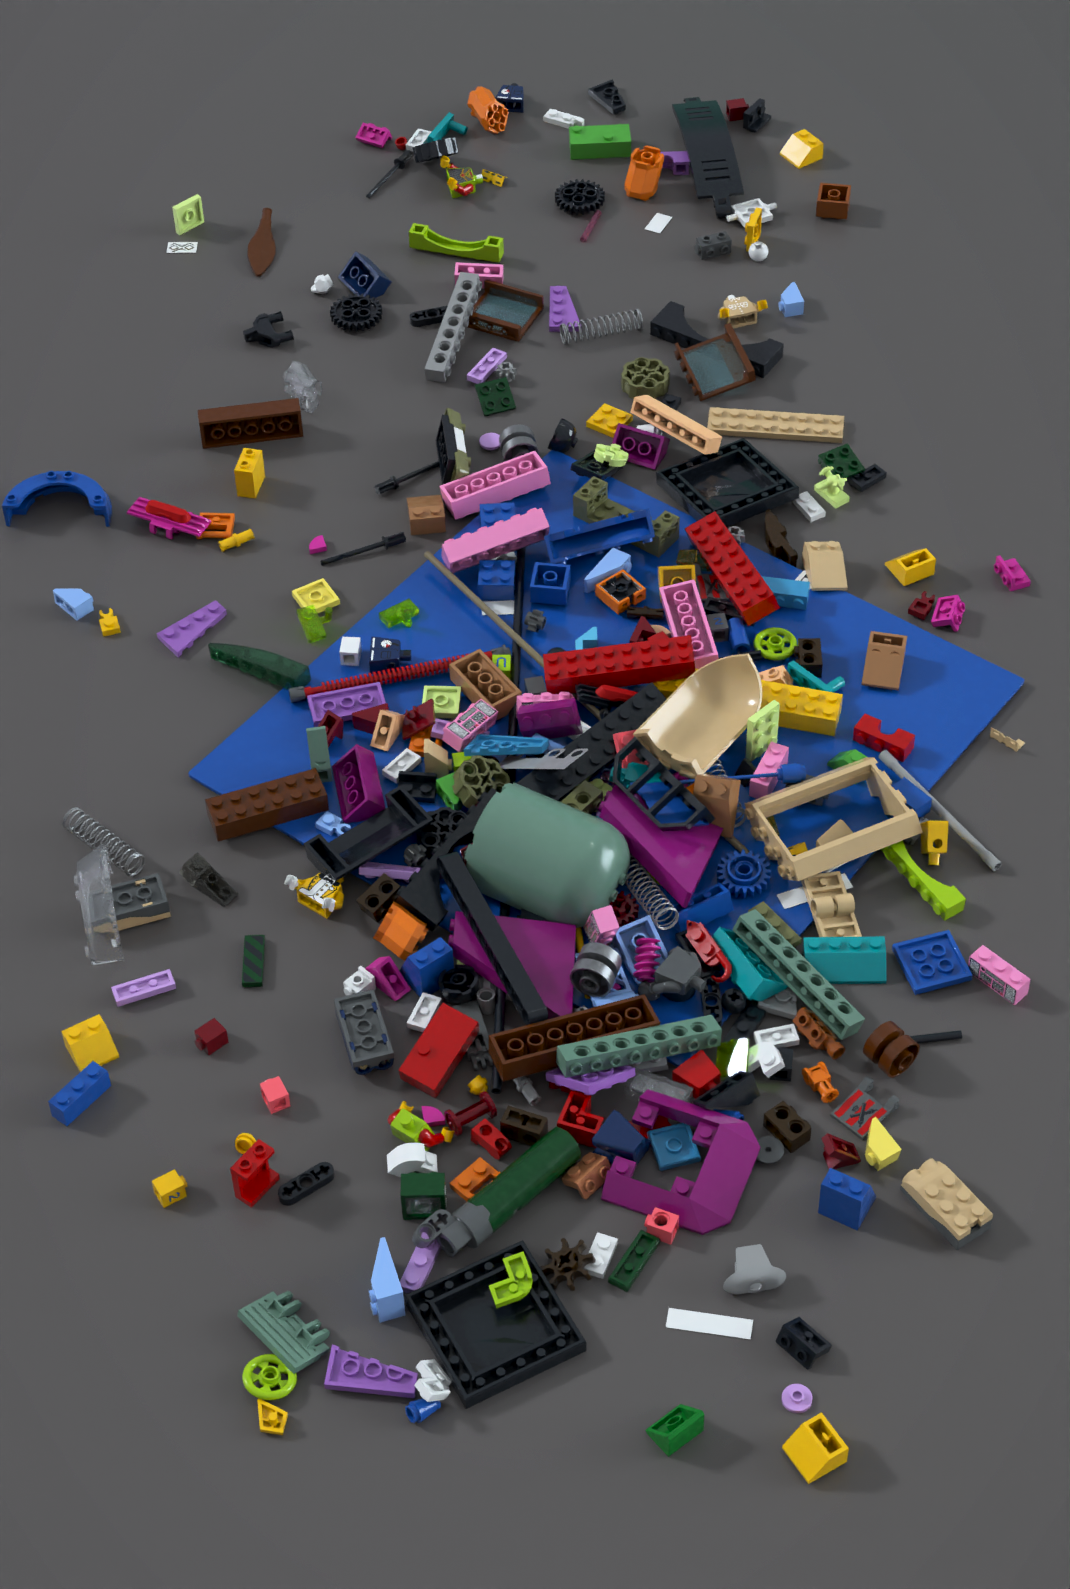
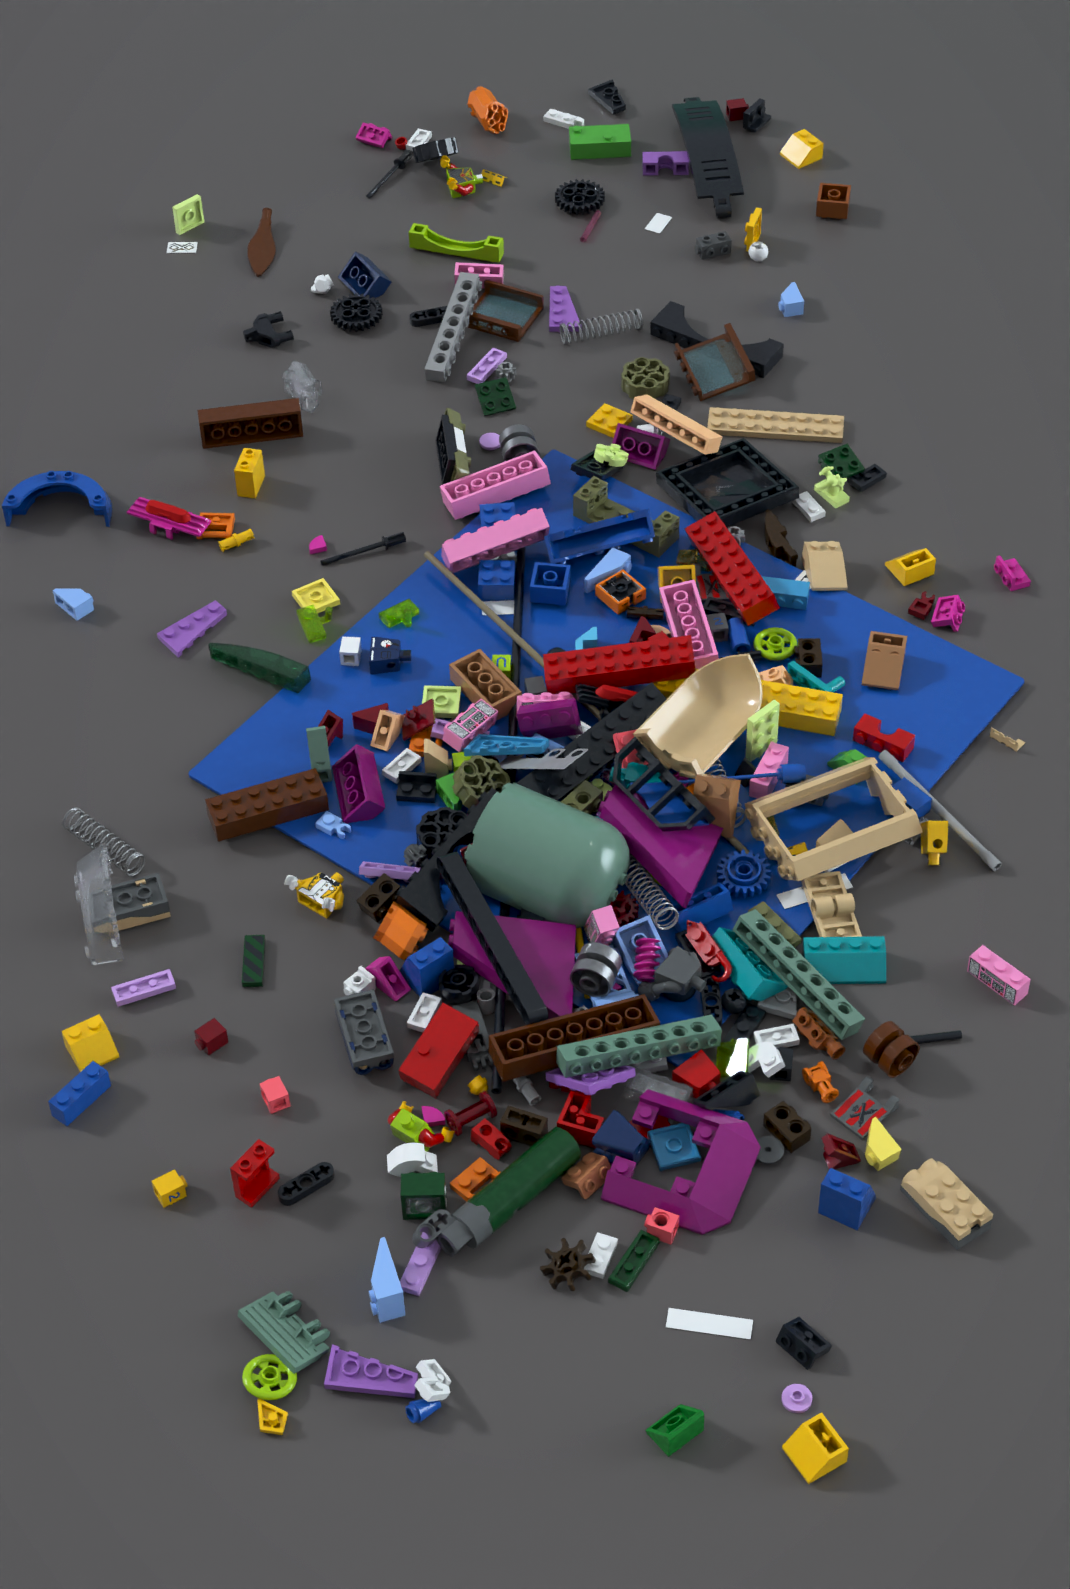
yellow plate [99,608,121,637] -> none
clear smoke slope [179,852,238,907] -> none
yellow plate [235,1133,256,1154] -> none
red hose [288,644,511,703] -> none
black slope [304,785,434,881] -> none
medium lavender plate [307,682,386,727] -> none
black piece [374,461,439,494] -> none
black tile [404,1240,587,1409] -> none
medium nougat slope [407,495,446,535] -> none
teal piece [427,112,468,143] -> none
lime plate [489,1251,533,1308] -> none
dark blue torso [495,83,524,113] -> none
dark grey gear [524,609,547,632] -> none
black cylinder [548,418,578,453] -> none
orange brick [624,145,664,201] -> none
tan torso [718,295,768,328] -> none
light grey piece [723,1244,786,1295] -> none
white plate [726,198,777,228] -> none
lime arch [881,840,966,921] -> none
blue plate [892,930,973,995] -> none

